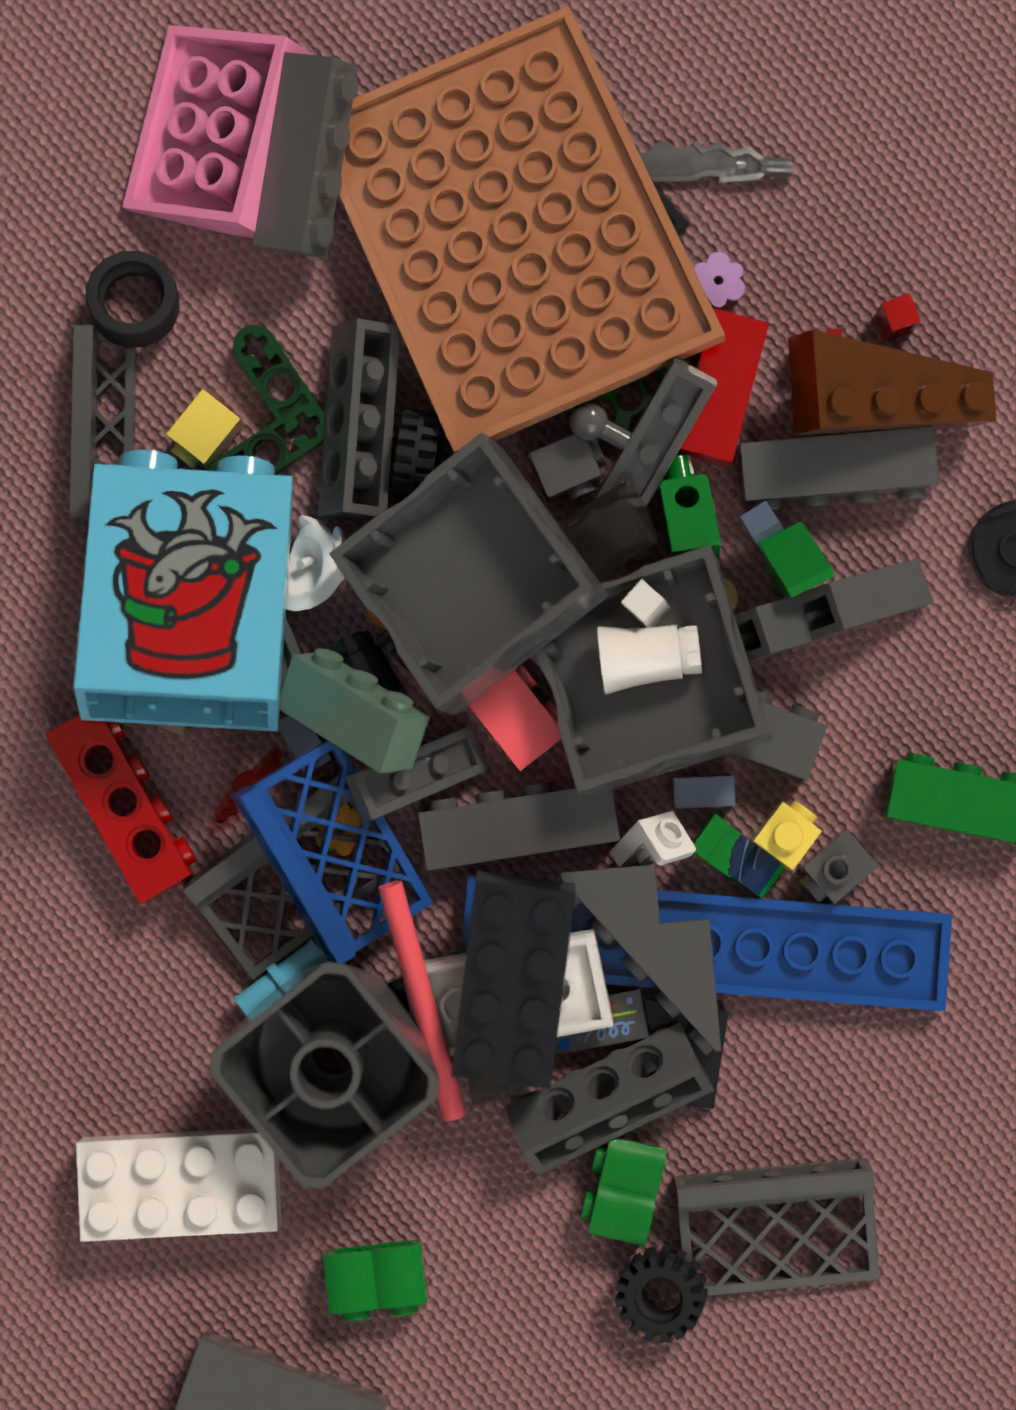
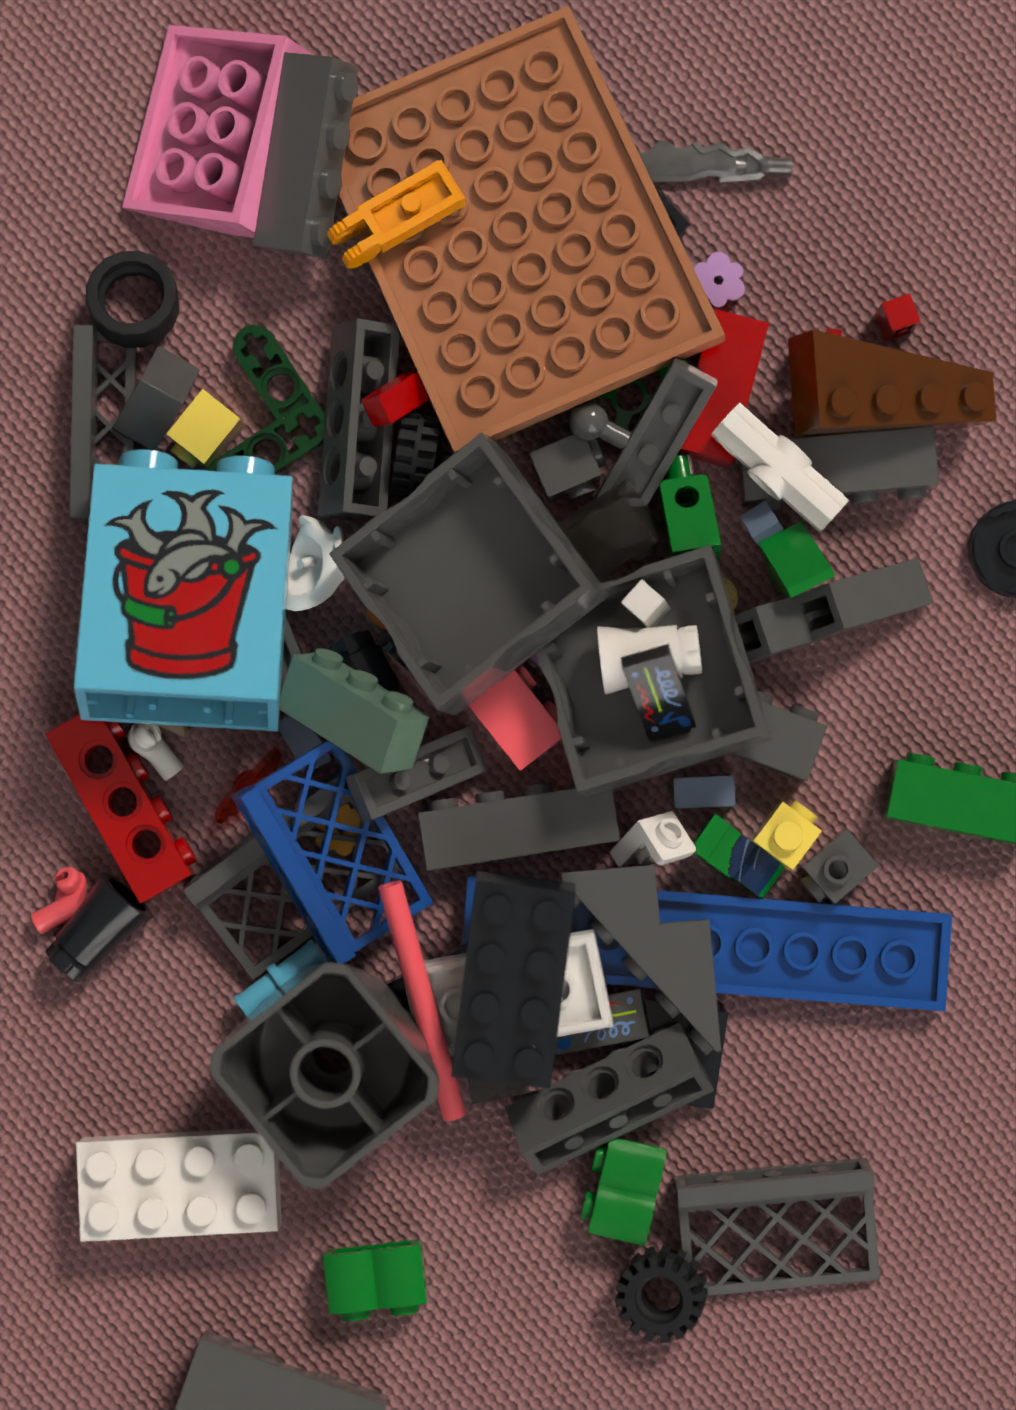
none -> coral arm [31,867,88,935]
none -> black plant [45,872,153,983]
none -> dark grey slope [112,345,200,451]
none -> white arm [128,723,184,781]
none -> light orange hinge [327,160,467,269]
none -> red piece [361,370,429,427]
none -> black tile [621,644,696,741]
none -> white piece [711,402,849,533]

